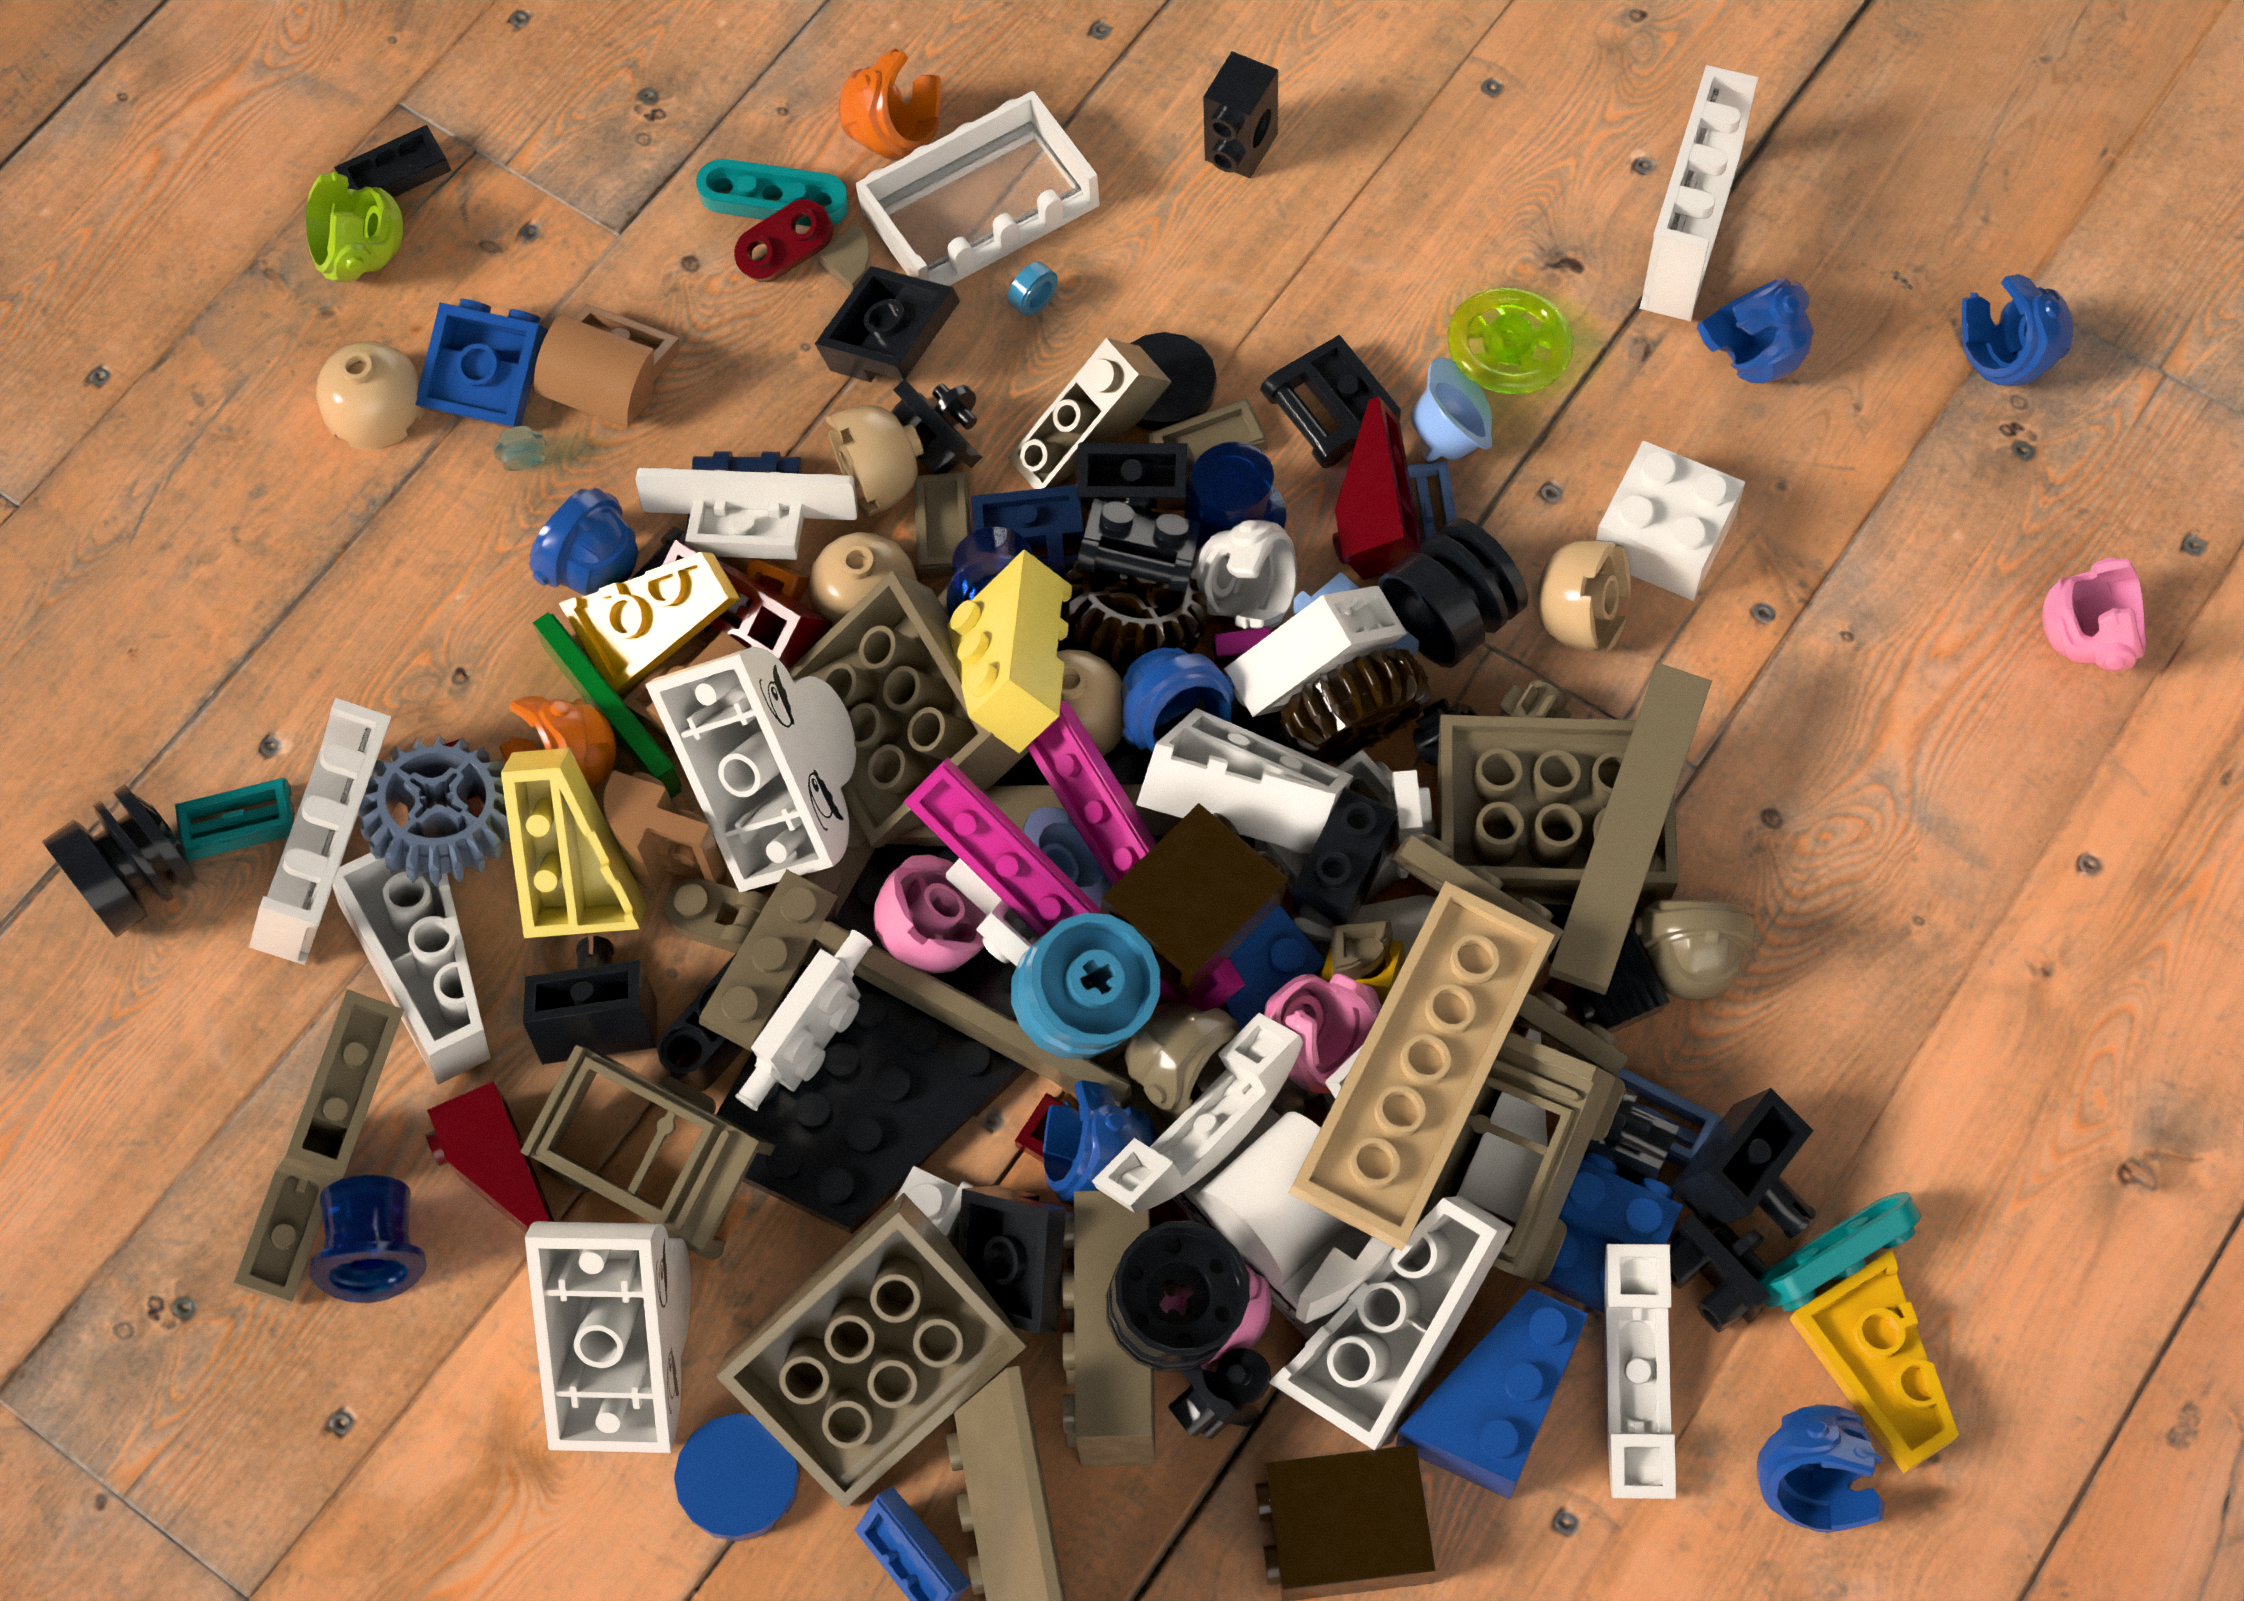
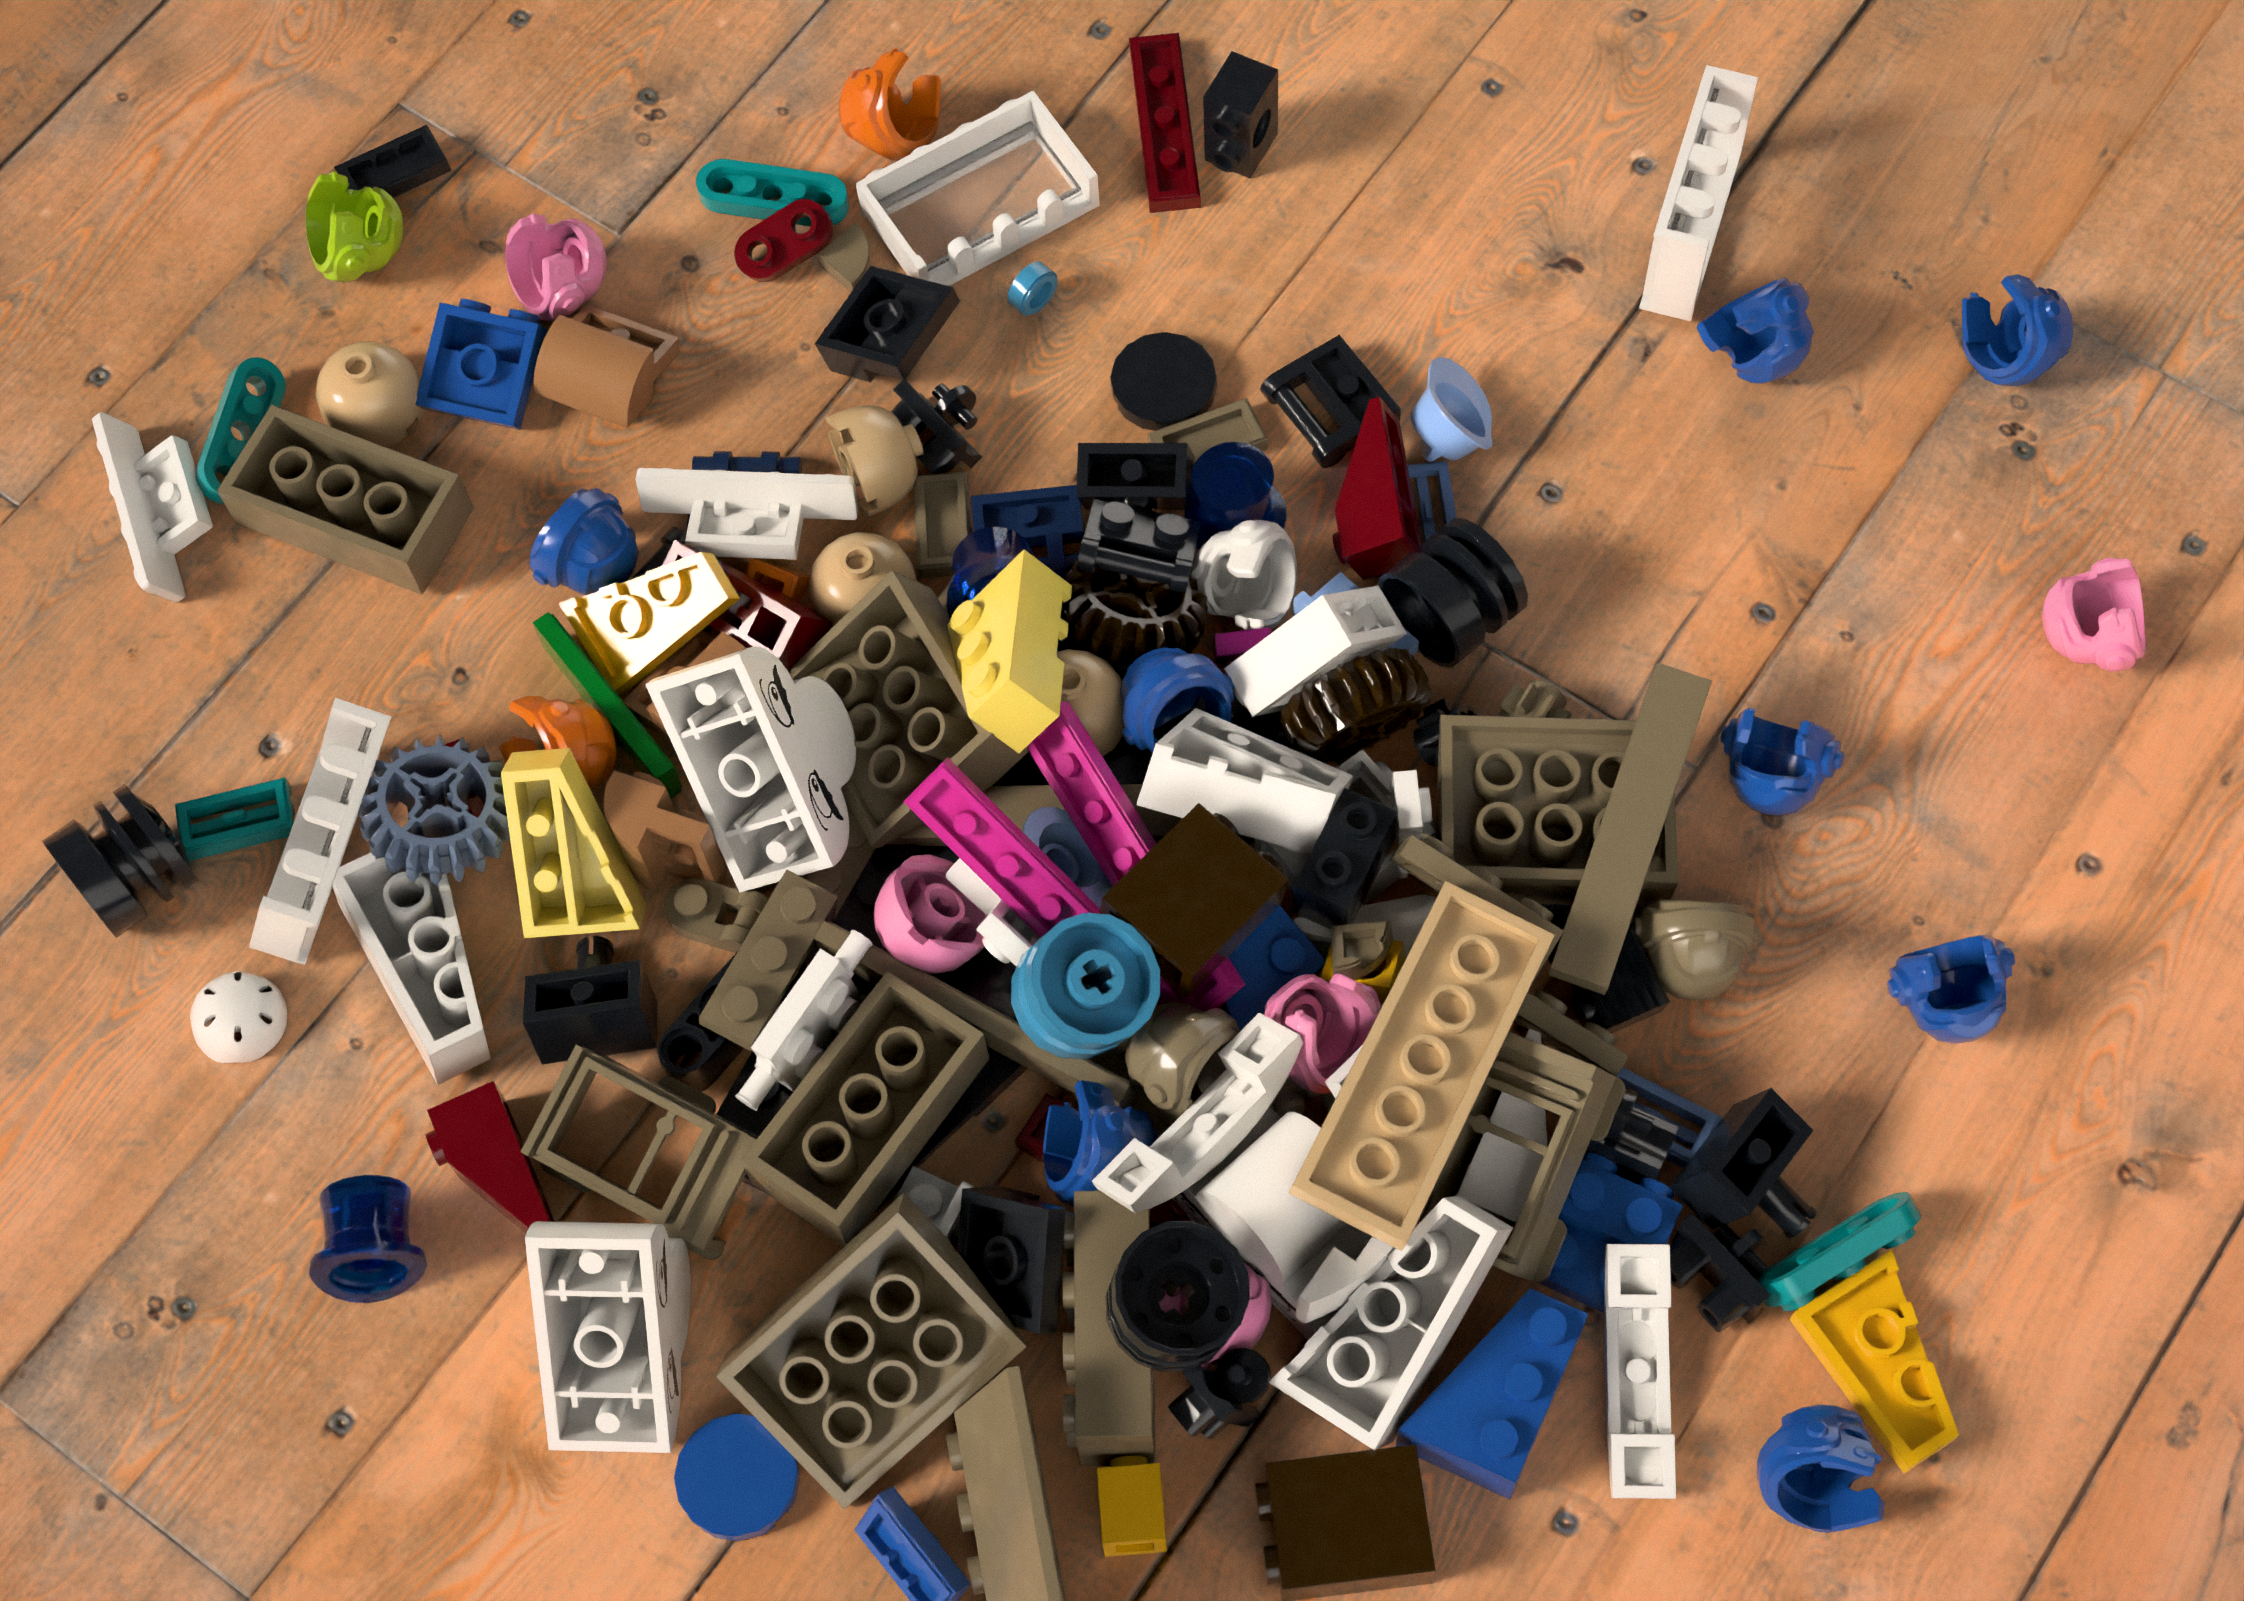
dark tan bracket [231,989,404,1306] -> none
clear light blue plate [492,426,547,471] -> none
dark tan slope [1008,338,1171,489] -> none
clear neon green plate [1447,287,1574,394] -> none
tan cylinder [1531,541,1631,652] -> none
white piece [1596,440,1745,601] -> none
none -> white bracket [92,412,213,603]
none -> white helmet [190,971,287,1063]
none -> teal plate [195,357,286,504]
none -> dark tan brick [217,405,474,595]
none -> bright pink helmet [505,213,607,322]
none -> dark tan brick [741,971,990,1246]
none -> yellow brick [1097,1456,1167,1557]
none -> dark red tile [1129,33,1201,213]
none -> blue helmet [1720,708,1844,816]
none -> blue helmet [1887,935,2015,1044]

